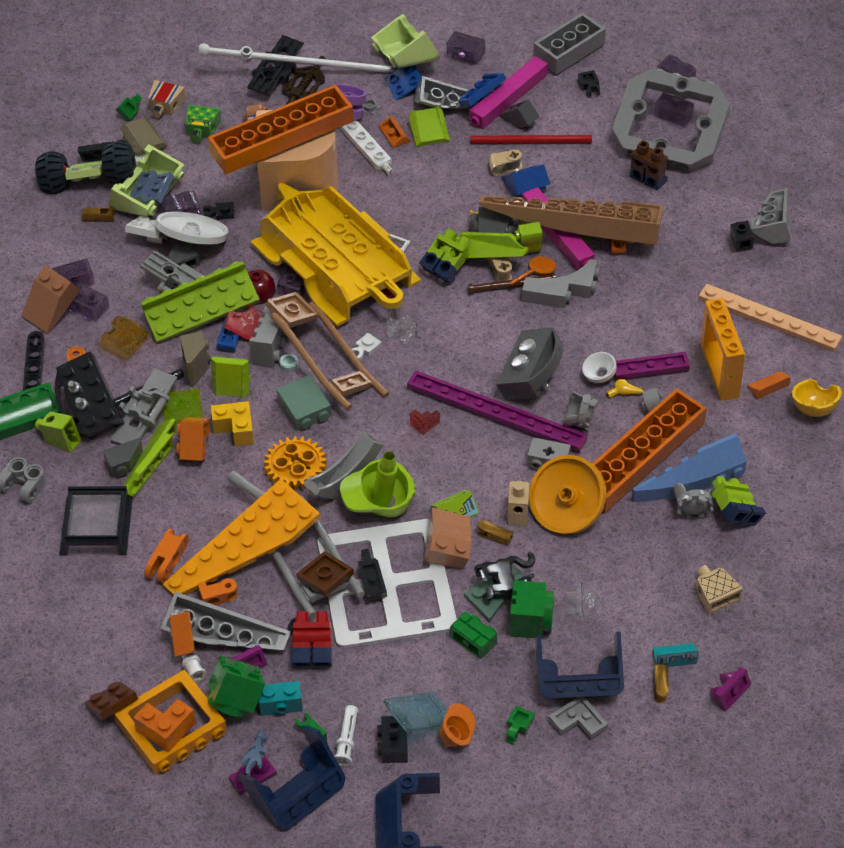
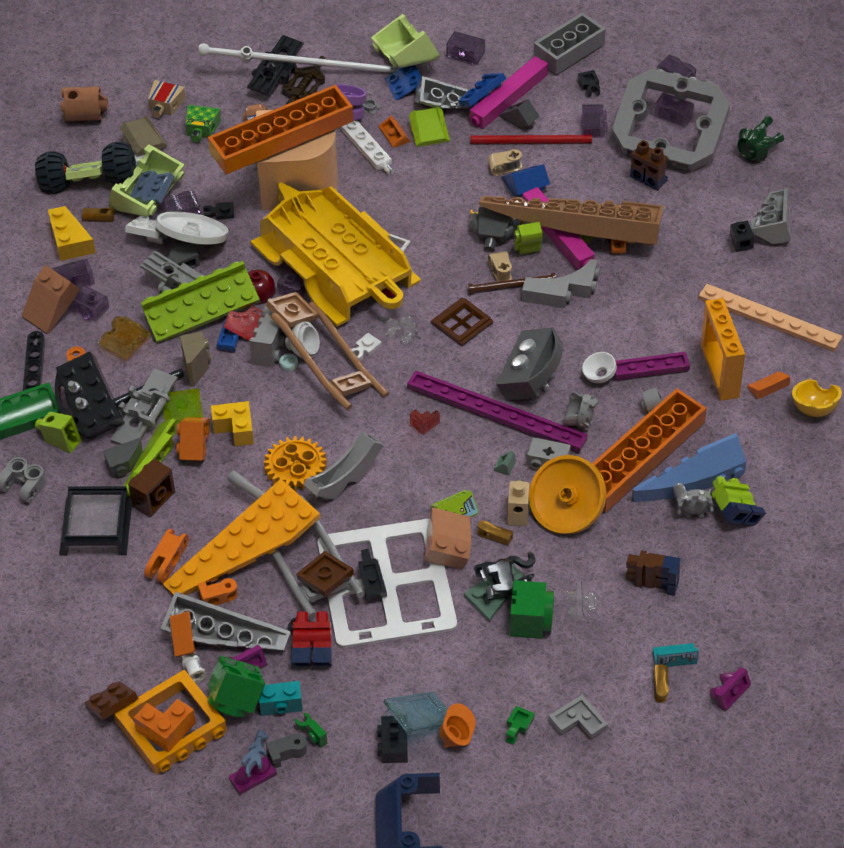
black hinge [78,140,127,162] -> none
green plate [115,93,142,121] -> none
lime slope [211,356,251,399] -> none
dark blue windscreen [238,725,345,829] -> none
sand green brick [276,375,332,431] -> none
white pin [334,705,358,767] -> none
lime piece [339,451,416,518] -> none
lime hips [419,228,471,284] -> none
green brick [450,612,497,659] -> none
lime wedge [454,232,529,258] -> none
orange piece [510,256,556,285] -> none
dark blue windscreen [535,632,624,699] -> none
yellow animal [606,379,644,399] -> none
tan torso [696,565,743,614] -> none
none -> yellow wedge [48,206,96,261]
none -> nougat cylinder [61,86,108,122]
none -> reddish brown brick [128,459,175,518]
none -> dark grey leg [266,734,307,769]
none -> white piece [285,322,320,359]
none -> reddish brown piece [431,298,493,346]
none -> sand green slope [493,451,516,475]
none -> clear purple brick [582,104,608,138]
none -> reddish brown hips [626,550,681,596]
none -> dark green piece [737,115,784,161]

